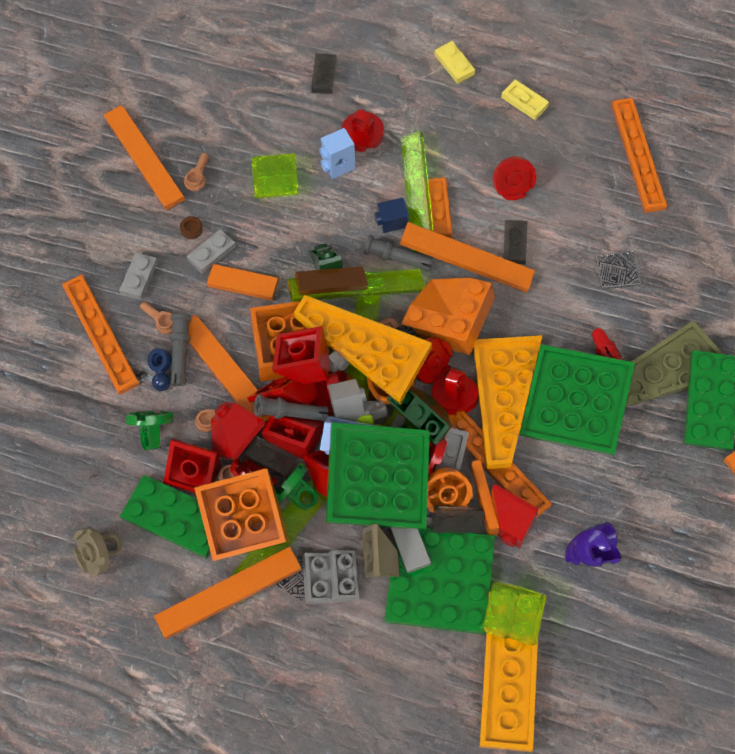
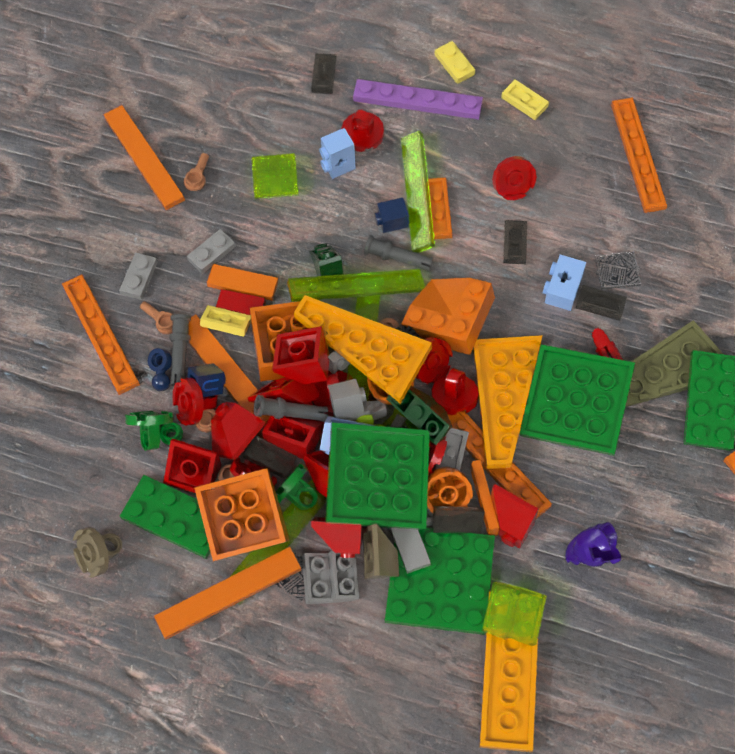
reddish brown tile [180,216,203,239] -> none
reddish brown tile [295,266,368,295] -> none
orange tile [400,222,535,293] -> none
none -> green plate [160,422,183,445]
none -> red tile [173,377,218,426]
none -> dark blue brick [188,363,226,397]
none -> light yellow plate [200,305,251,337]
none -> red tile [216,289,266,315]
none -> red slope [311,517,363,558]
none -> medium lavender plate [353,79,483,120]
none -> light blue brick [542,255,586,311]
none -> clear smoke plate [576,285,627,321]

